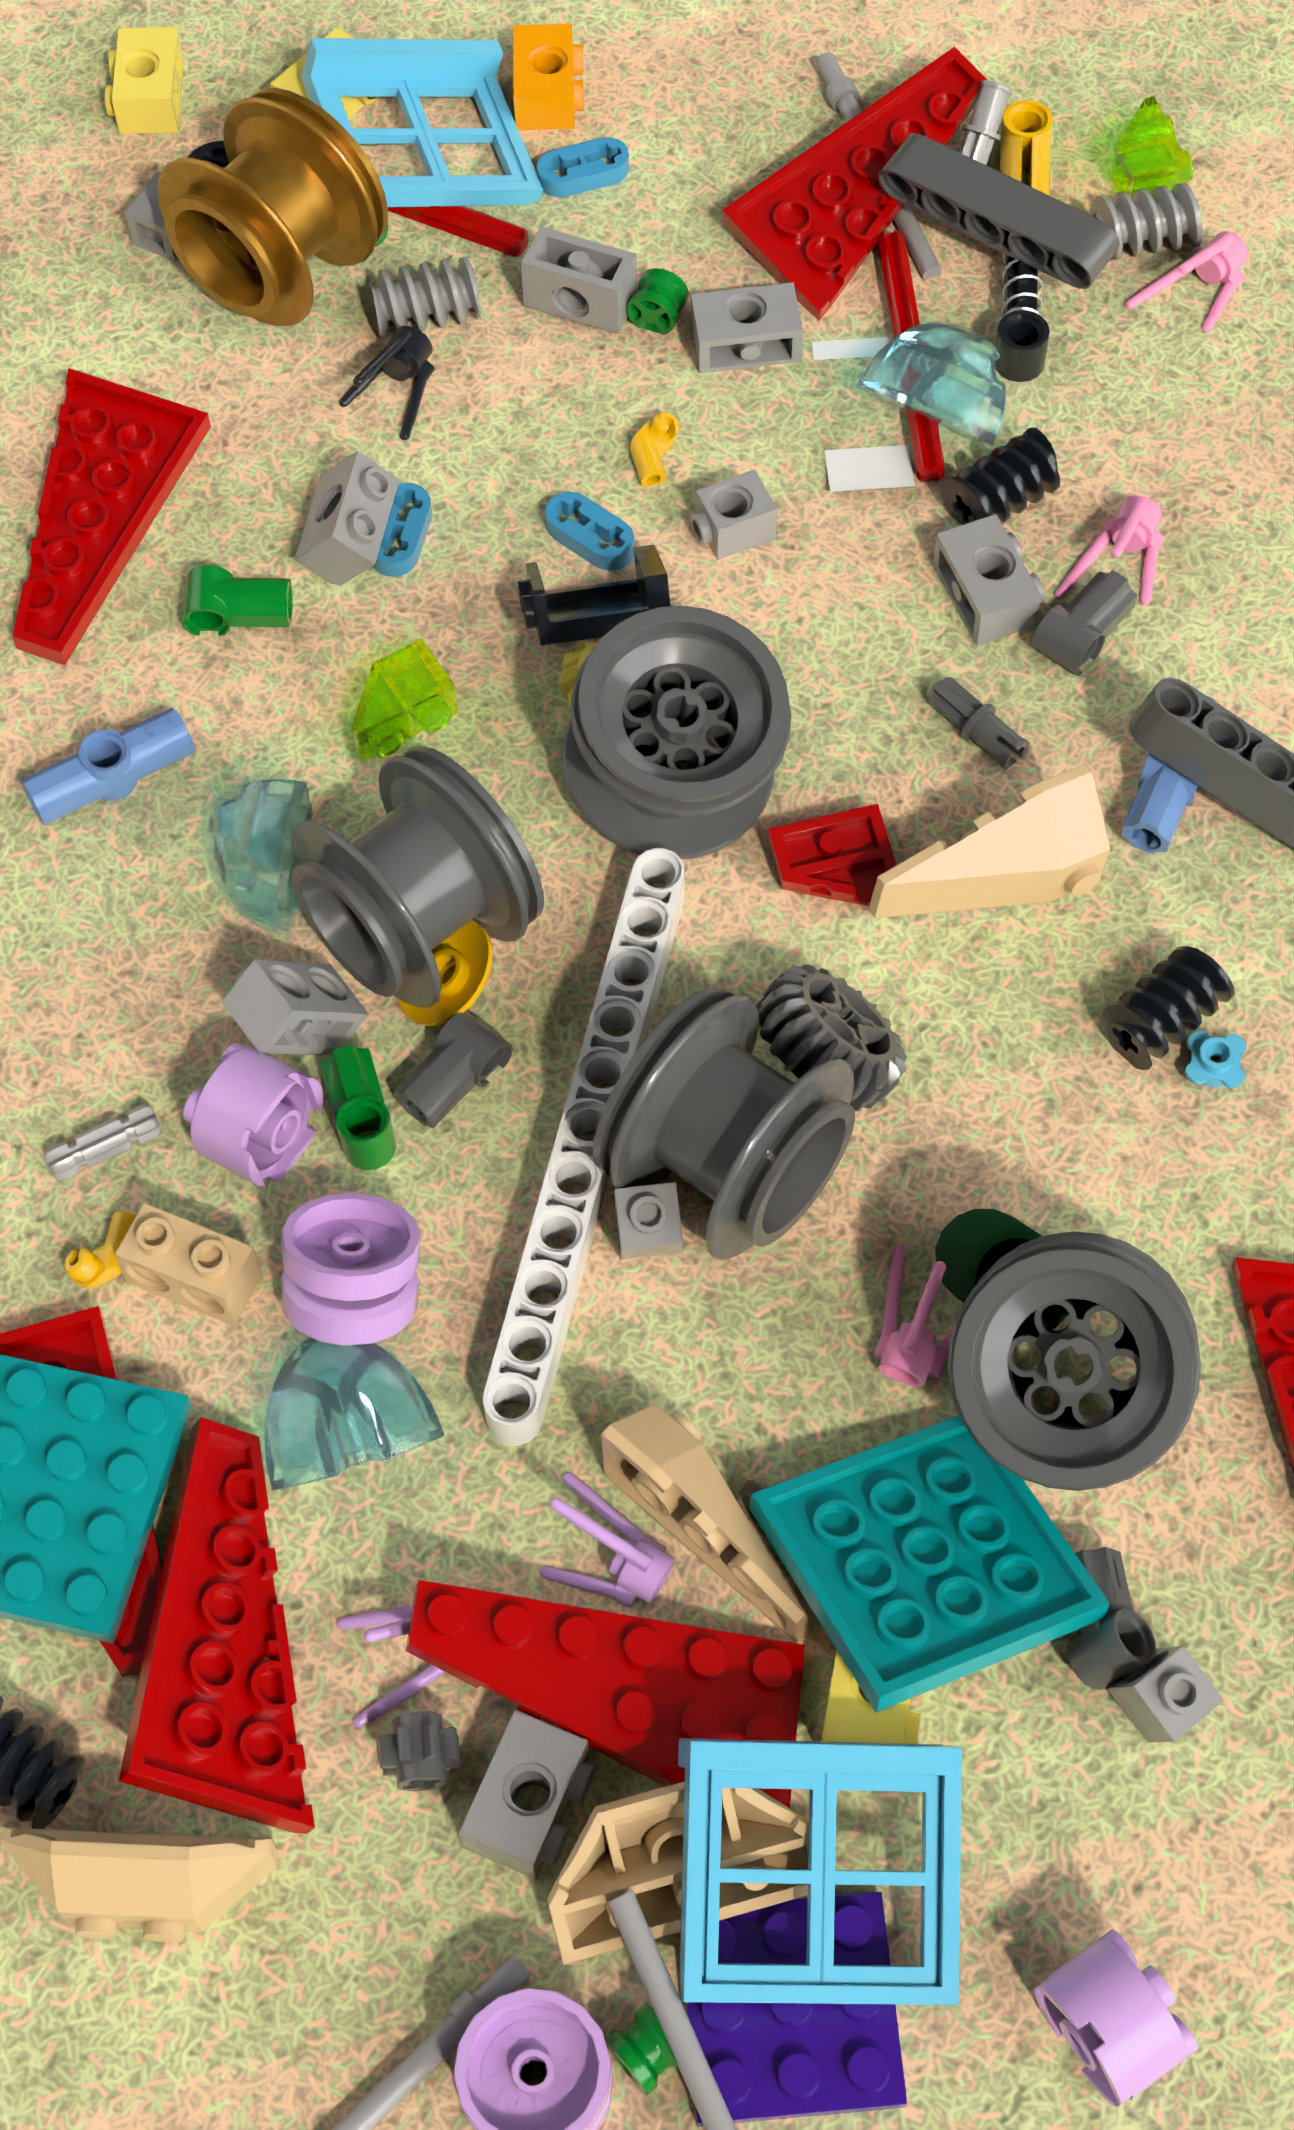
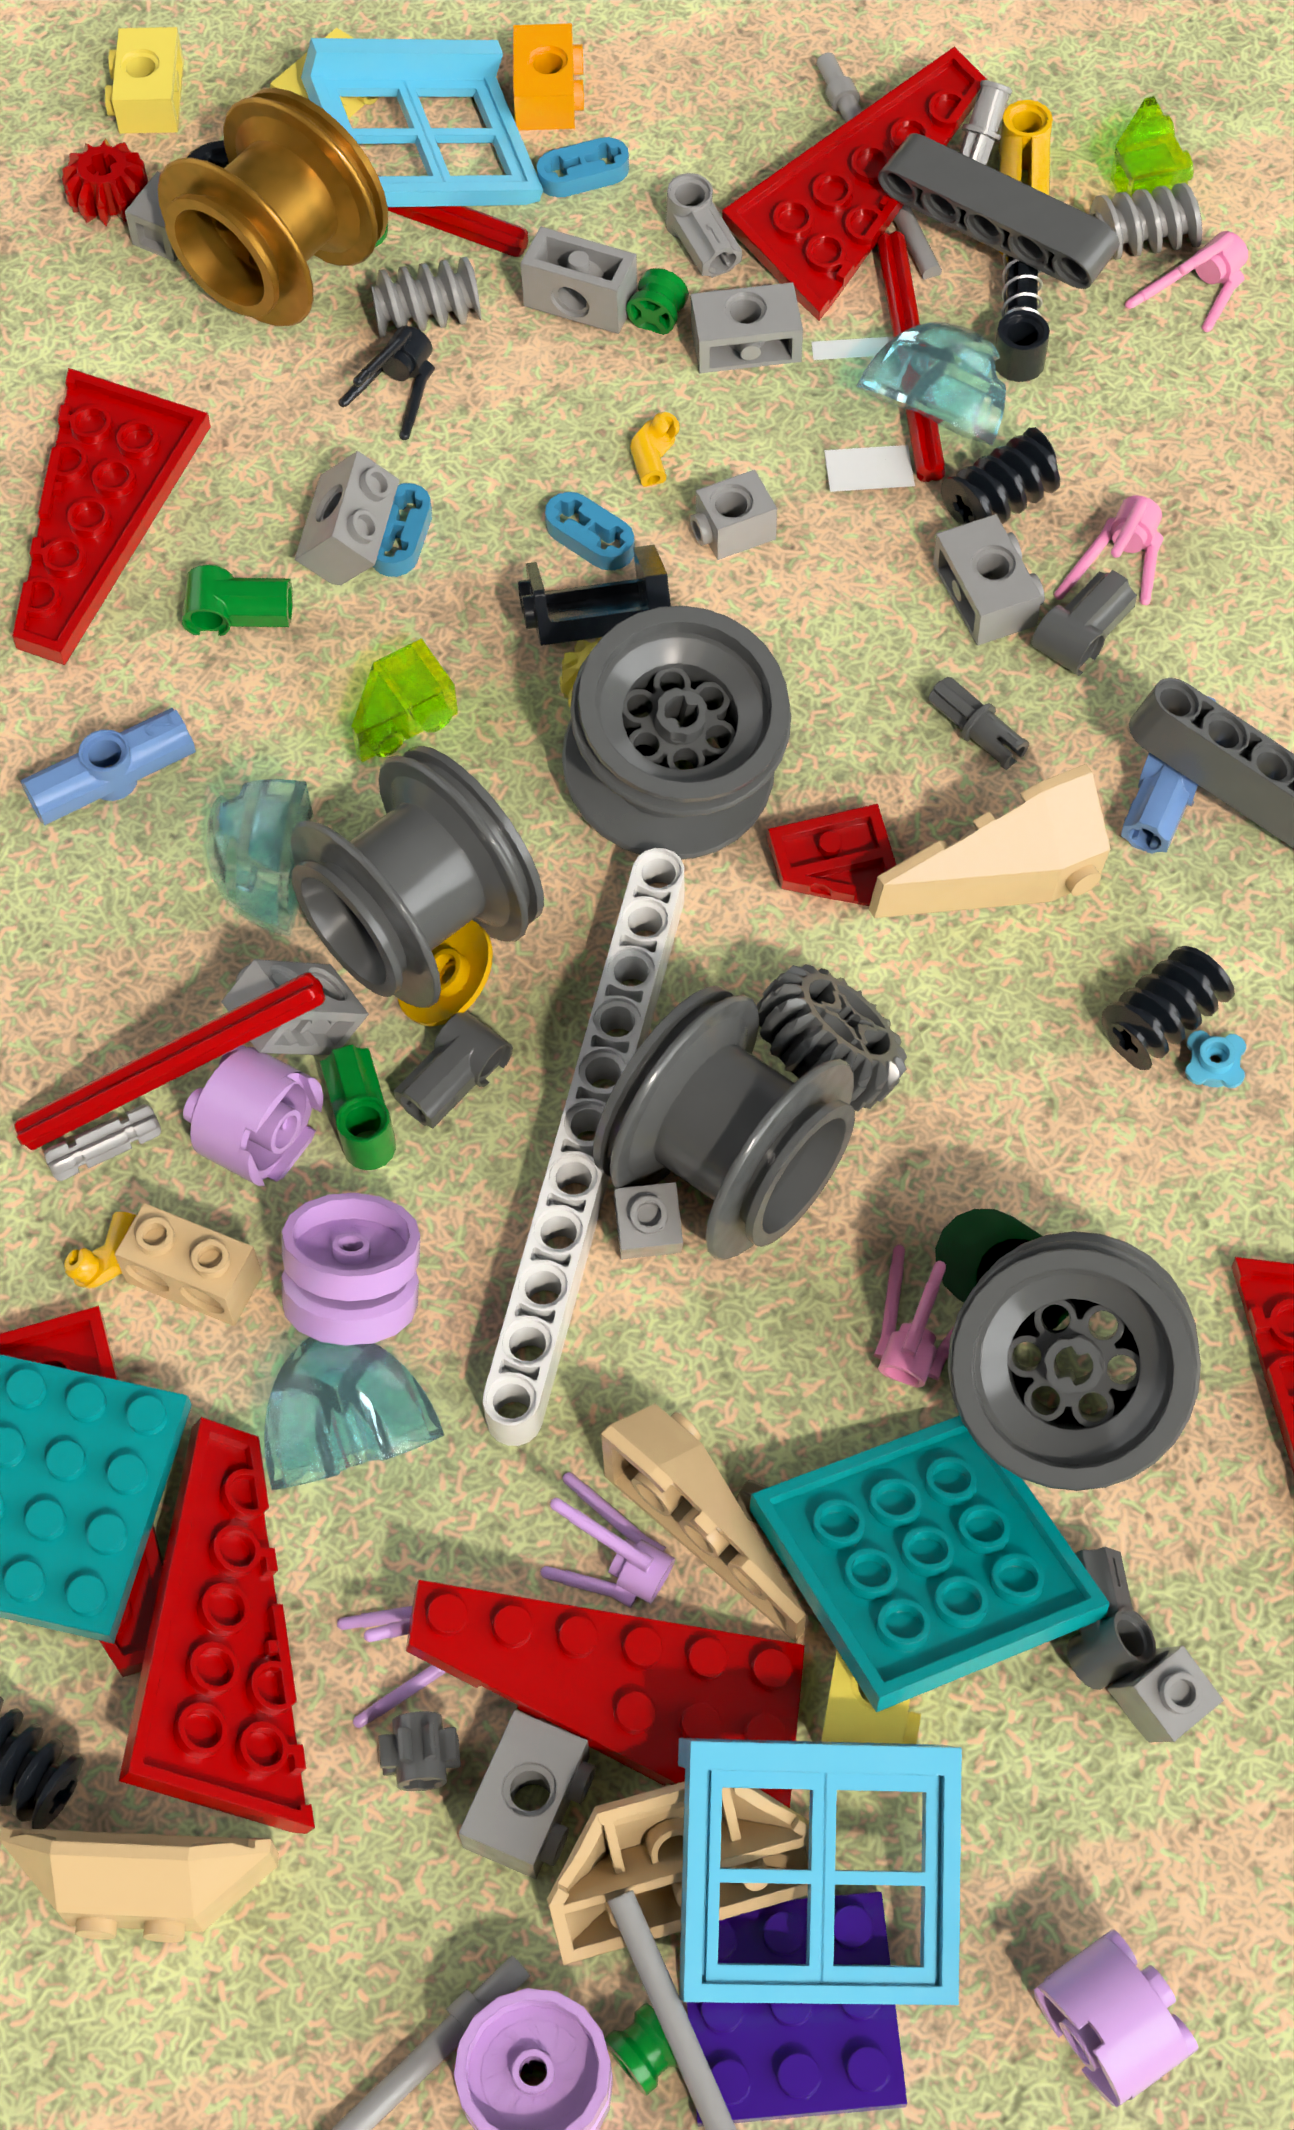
none -> red axle [14,972,326,1150]
none -> red gear [62,138,149,226]
none -> light grey piece [665,173,742,278]

